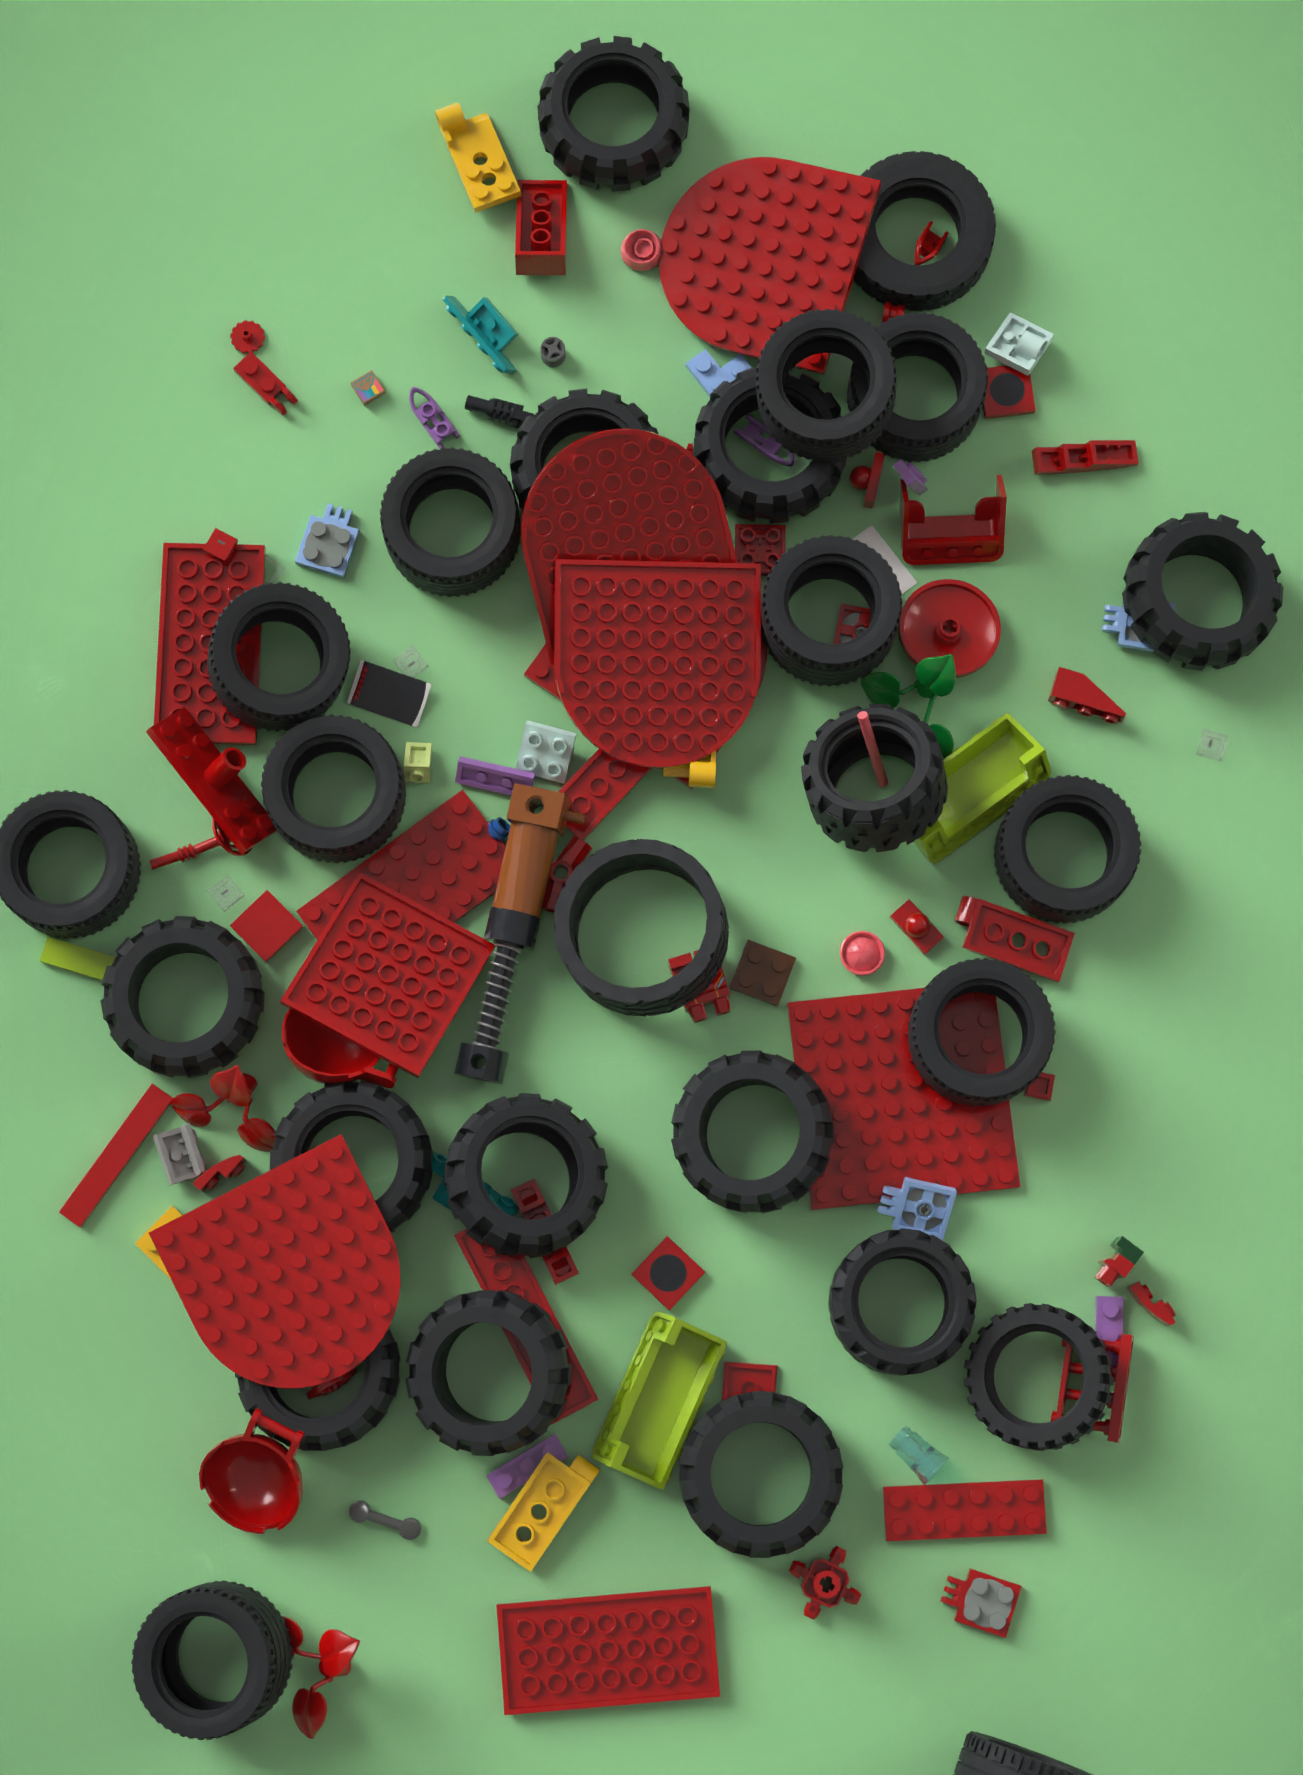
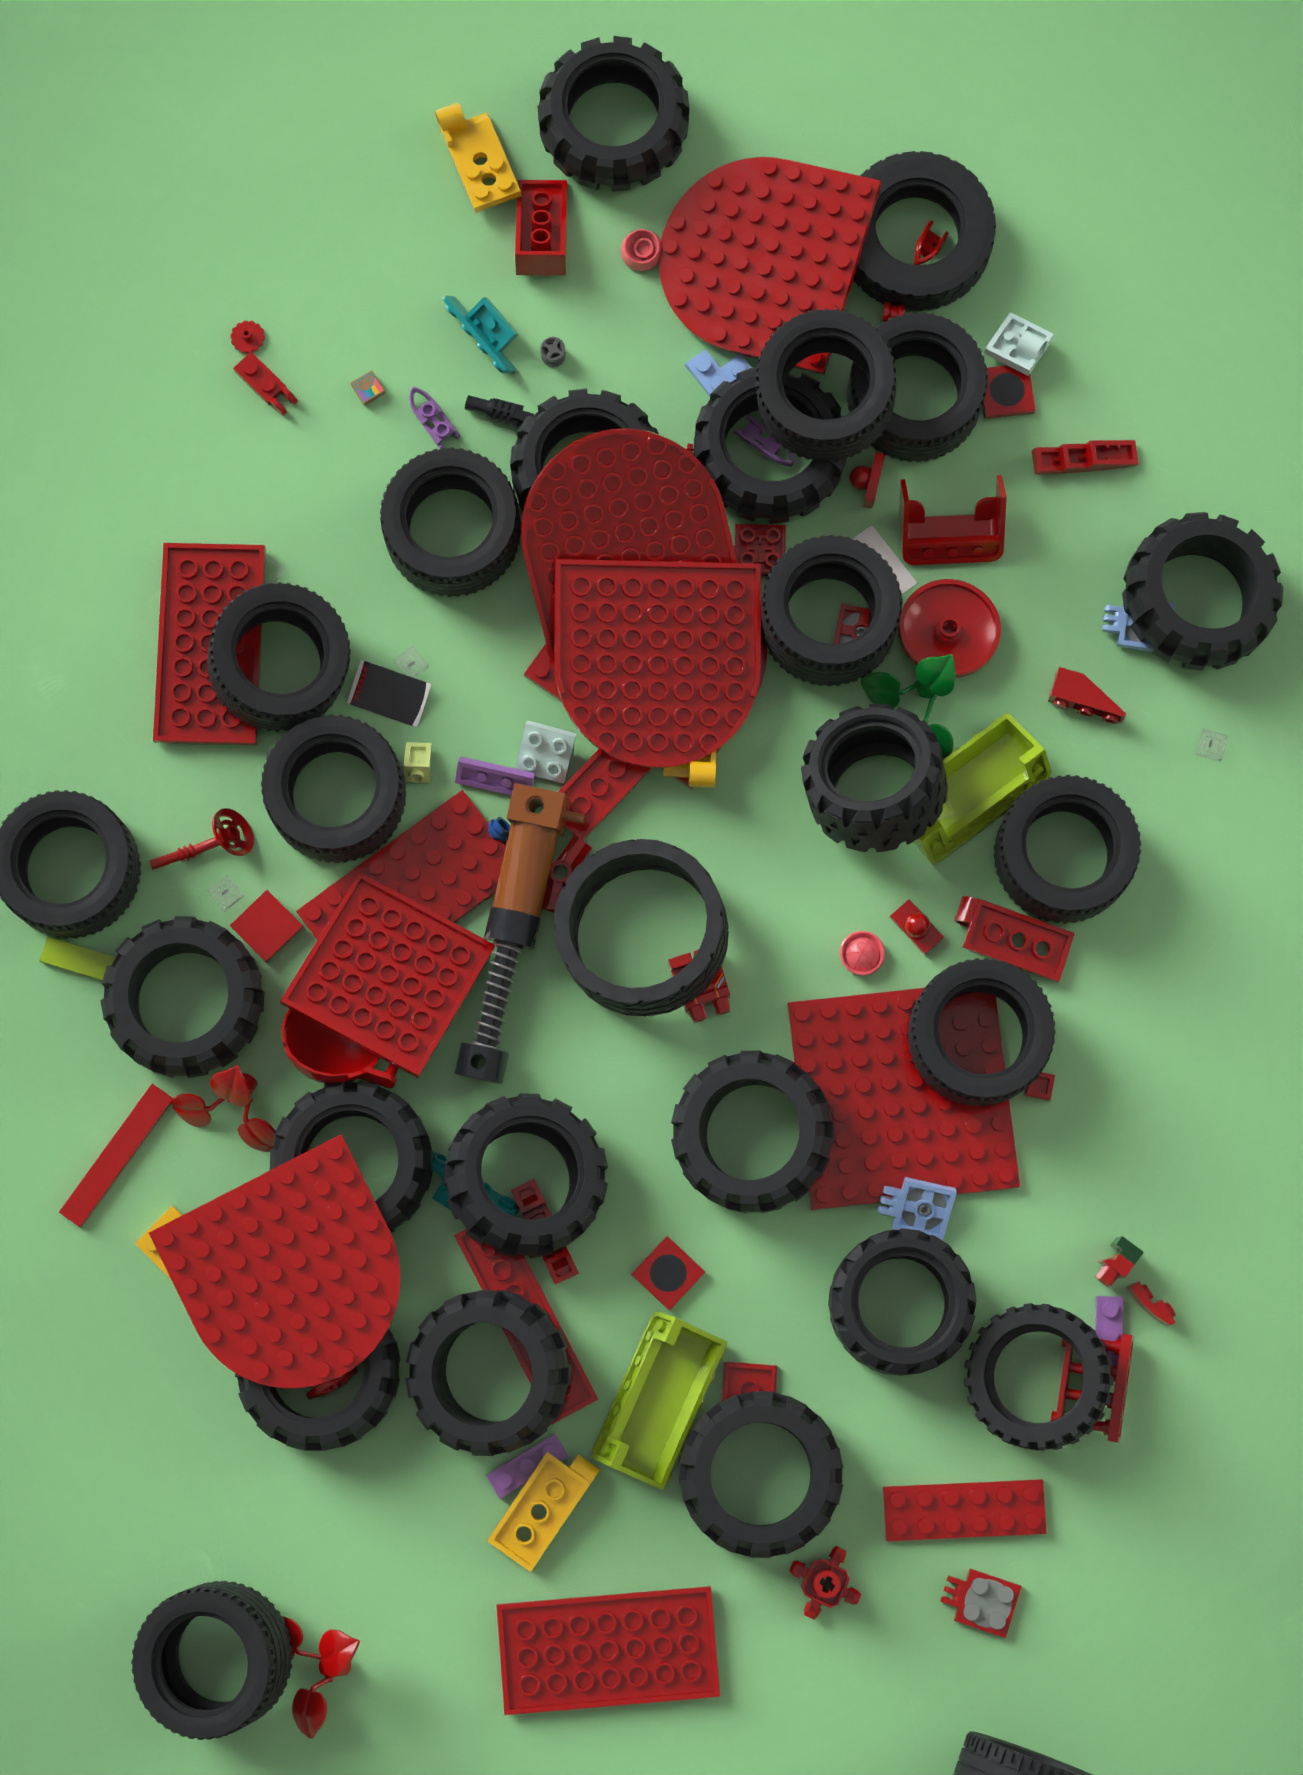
red plate [146,707,277,854] -> none
light grey bracket [153,1123,206,1186] -> none
red slope [193,1155,247,1192] -> none
red windscreen [199,1408,305,1534] -> none
red tile [203,528,239,563] -> none
piece [295,503,360,579] -> none
dark grey bar [349,1500,421,1540] -> none
reddish brown plate [729,940,796,1007] -> none
coral bar [857,711,888,787] -> none
clear light blue plant [889,1426,949,1486] -> none
medium lavender plate [893,459,928,495] -> none

